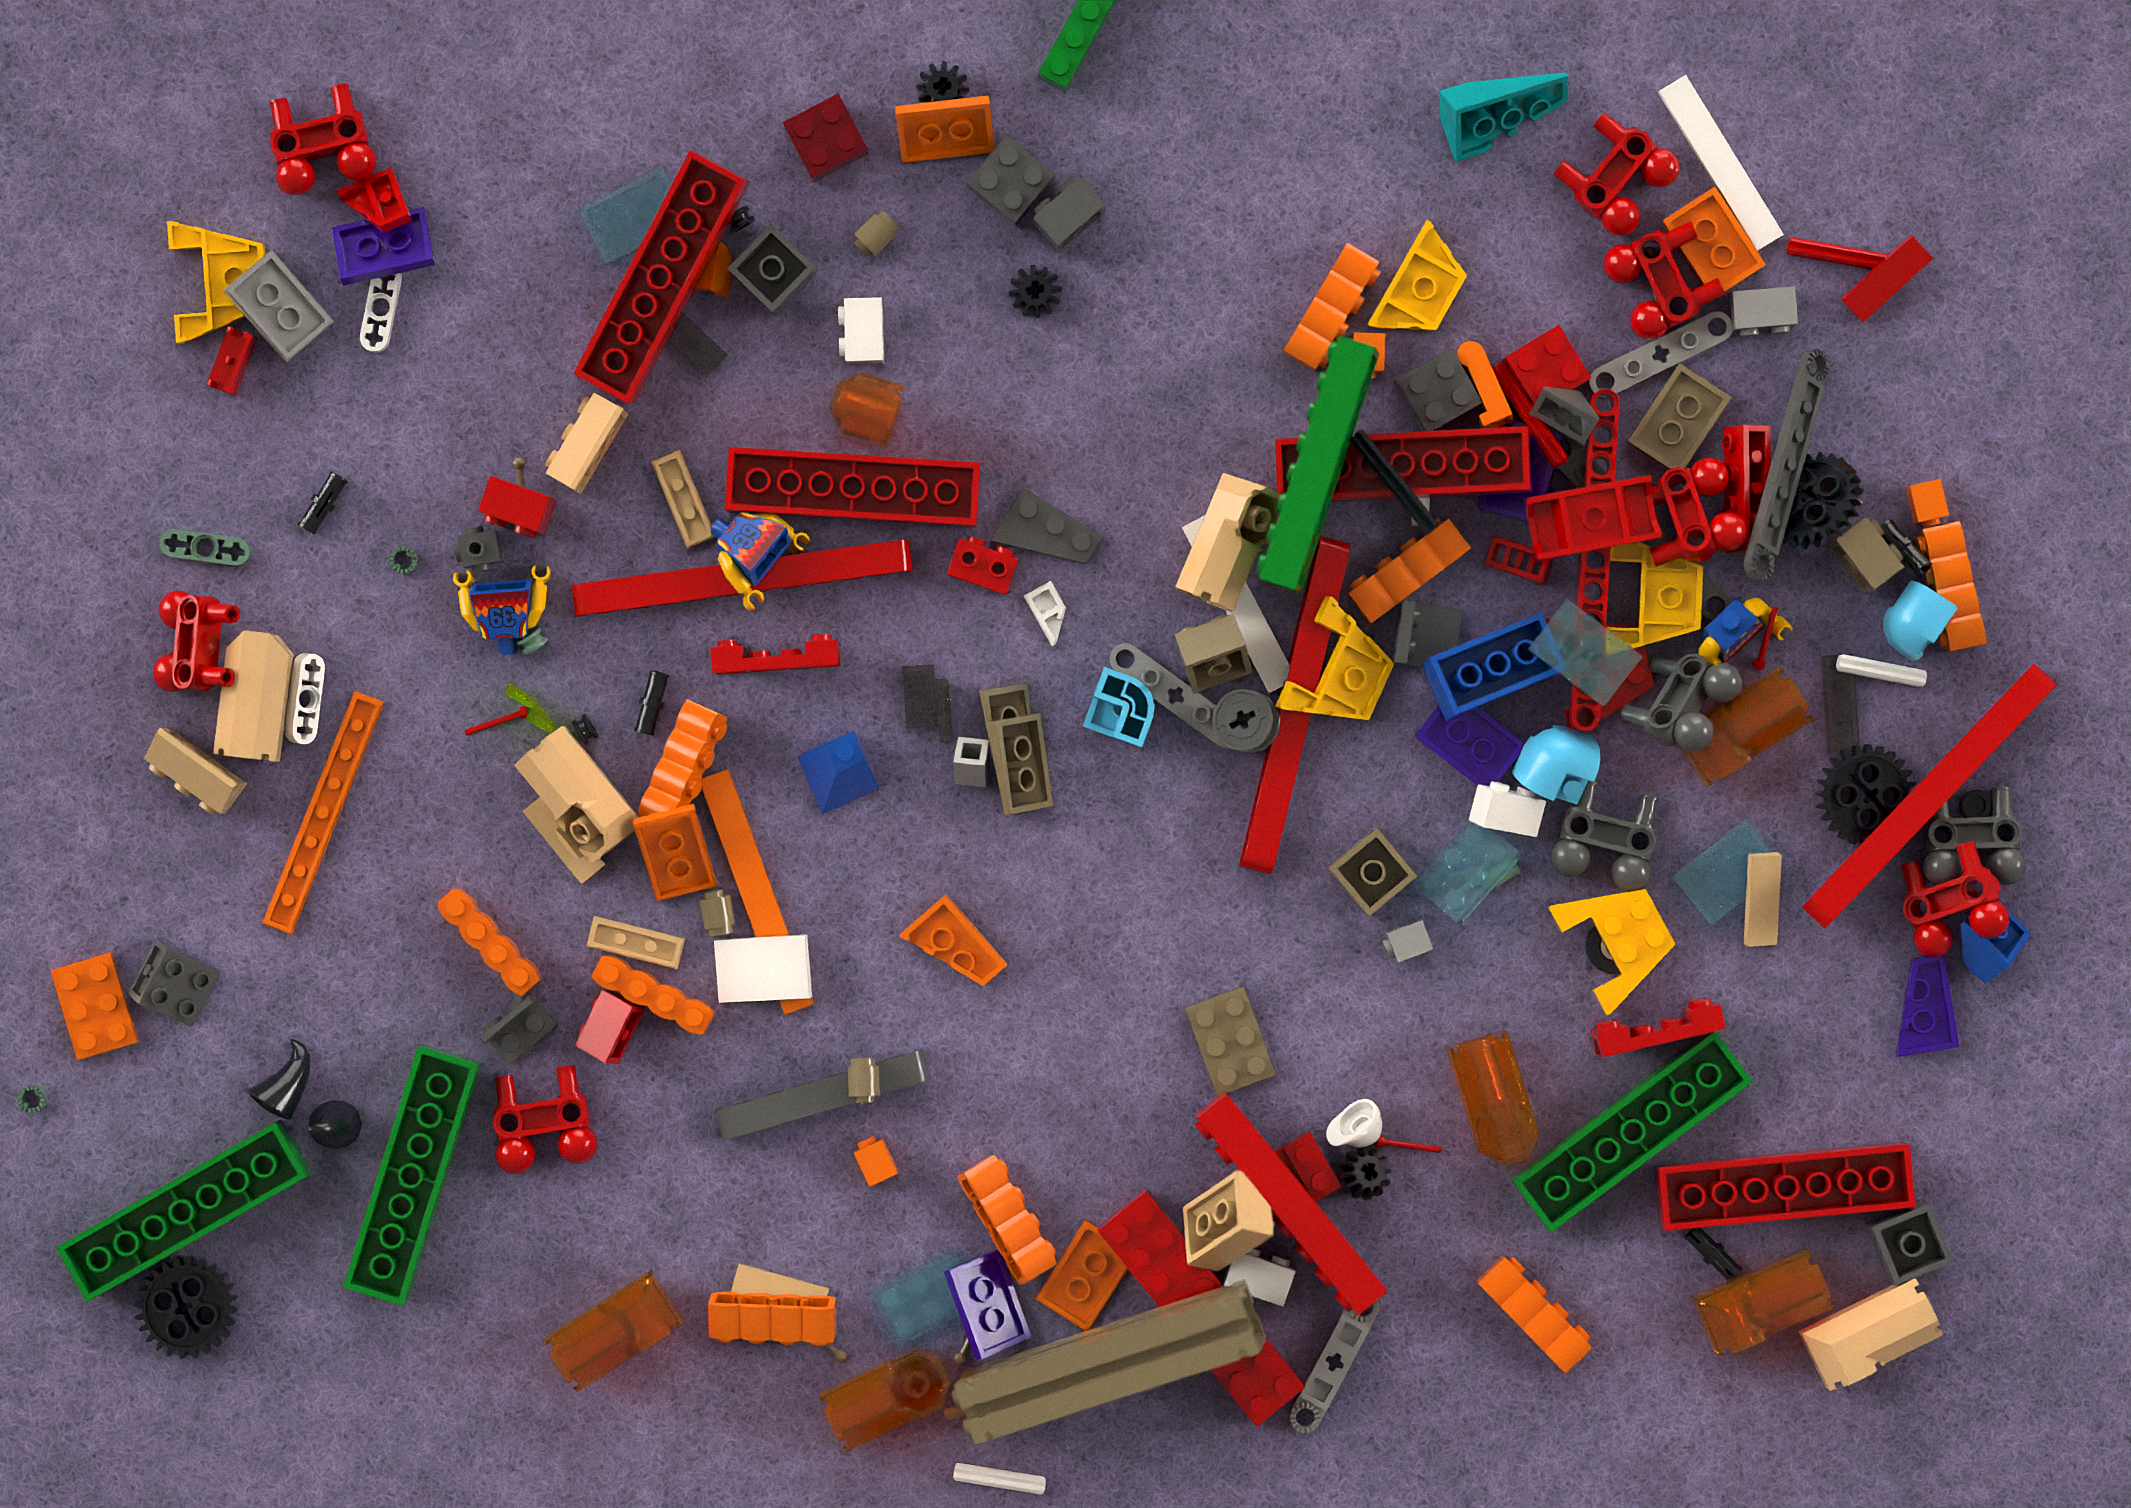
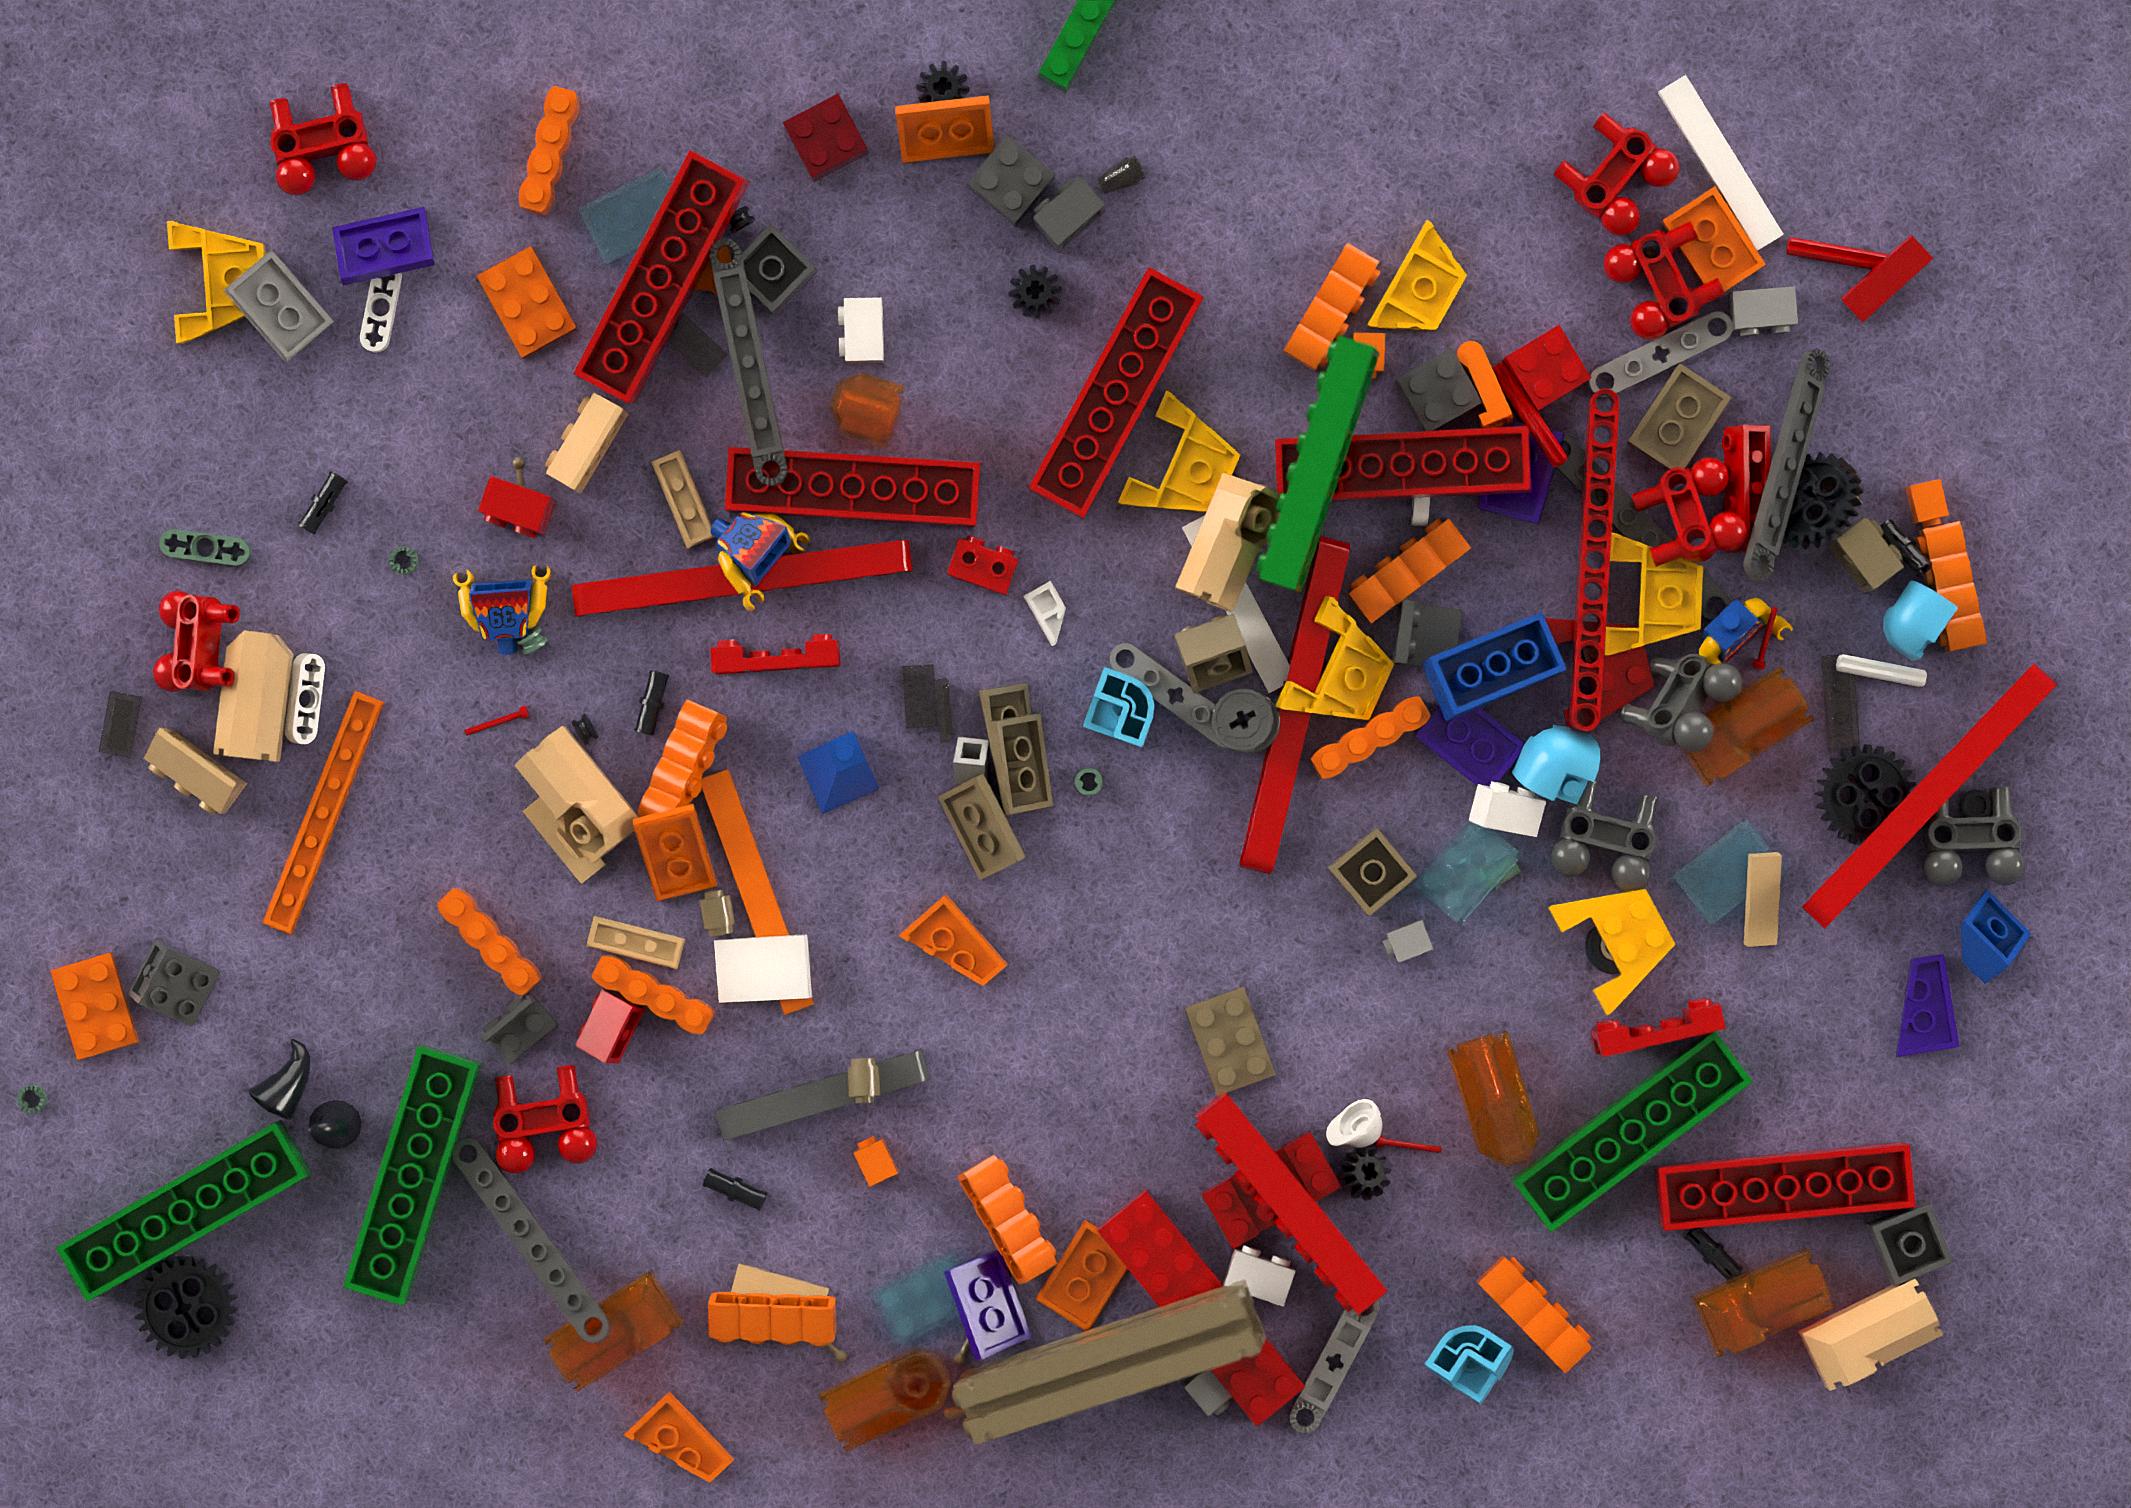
red hinge [206,326,258,396] -> none
red wing [336,167,412,233] -> none
dark grey brick [454,526,504,573] -> none
clear neon green slope [504,683,558,734] -> none
dark tan brick [853,210,900,257] -> none
white axle [953,1463,1046,1495] -> none
dark grey wing [990,487,1103,564] -> none
tan slope [1183,1170,1273,1271] -> none
black axle [1350,430,1439,534] -> none
teal wedge [1439,72,1568,162] -> none
red slope [1484,535,1554,585] -> none
red piece [1524,475,1662,562] -> none
clear light blue plate [1528,599,1643,707] -> none
dark grey slope [1529,386,1599,445] -> none
red piece [1900,841,2010,958] -> none
none -> clear smoke tile [98,691,142,758]
none -> dark grey plate [453,1138,611,1344]
none -> orange plate [477,246,577,359]
none -> orange brick [518,86,580,217]
none -> orange wing [623,1391,734,1483]
none -> black pin [702,1168,768,1211]
none -> dark grey plate [710,239,788,486]
none -> dark tan plate [938,774,1026,880]
none -> red brick [1028,267,1204,520]
none -> sand green bush [1075,768,1103,796]
none -> clear smoke cone [1097,155,1146,194]
none -> yellow wing [1118,390,1240,512]
none -> light grey brick [1183,1370,1232,1416]
none -> orange brick [1309,696,1431,779]
none -> medium azure brick [1425,1325,1514,1405]

